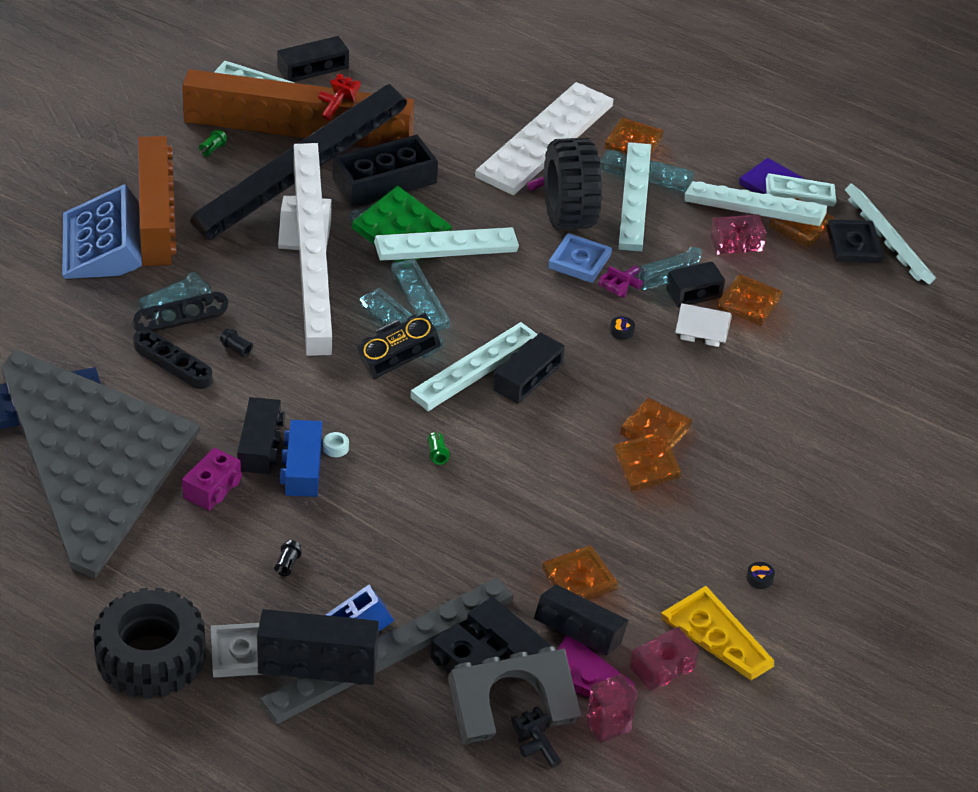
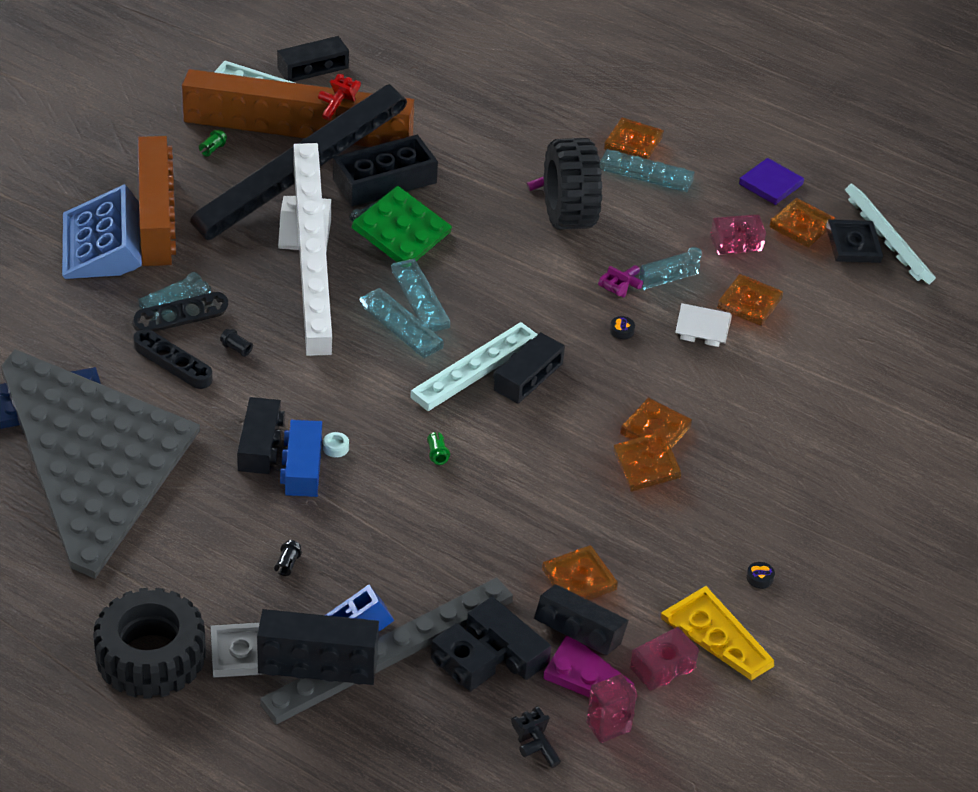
magenta brick [182,447,242,511] -> none
black piece [356,312,441,380] -> none
light aqua plate [374,227,519,261] -> none
dark grey arch [448,647,581,745] -> none
white plate [475,82,613,195] -> none
medium blue plate [548,233,612,283] -> none
light aqua plate [618,142,651,252] -> none
black brick [666,261,725,308] -> none
light aqua plate [685,181,827,226] -> none
light aqua tile [766,173,836,207] -> none

